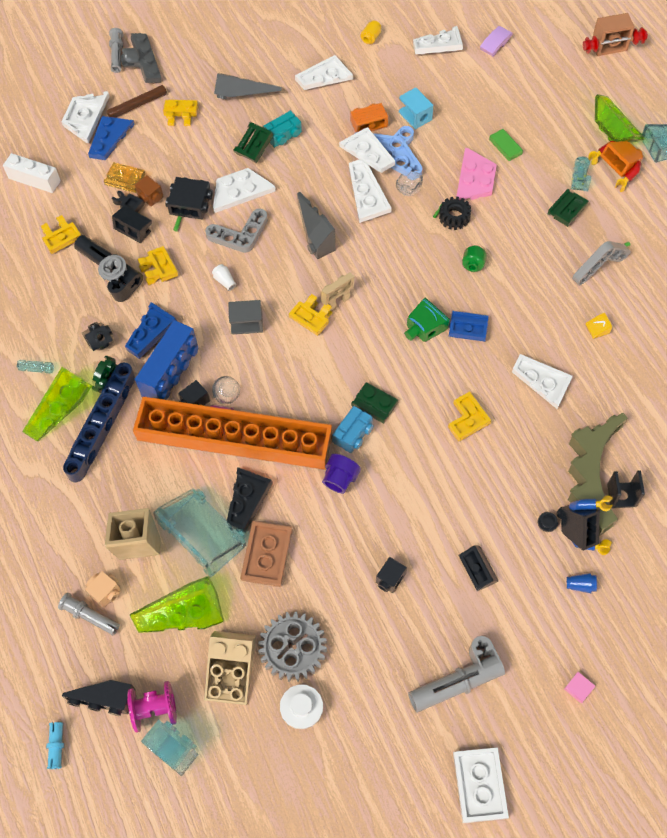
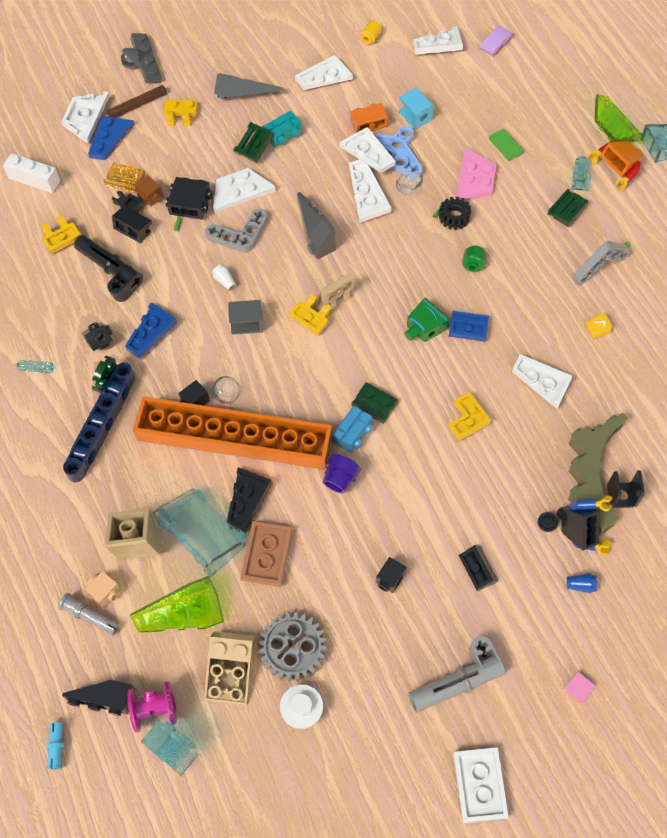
clear neon green wedge [22,367,92,441] -> none
light grey gear [98,255,127,282] -> none
light grey pin [109,28,123,73] -> none
blue brick [135,320,199,400] -> none
yellow plate [138,246,178,285] -> none
nougat brick [583,13,648,56] -> none

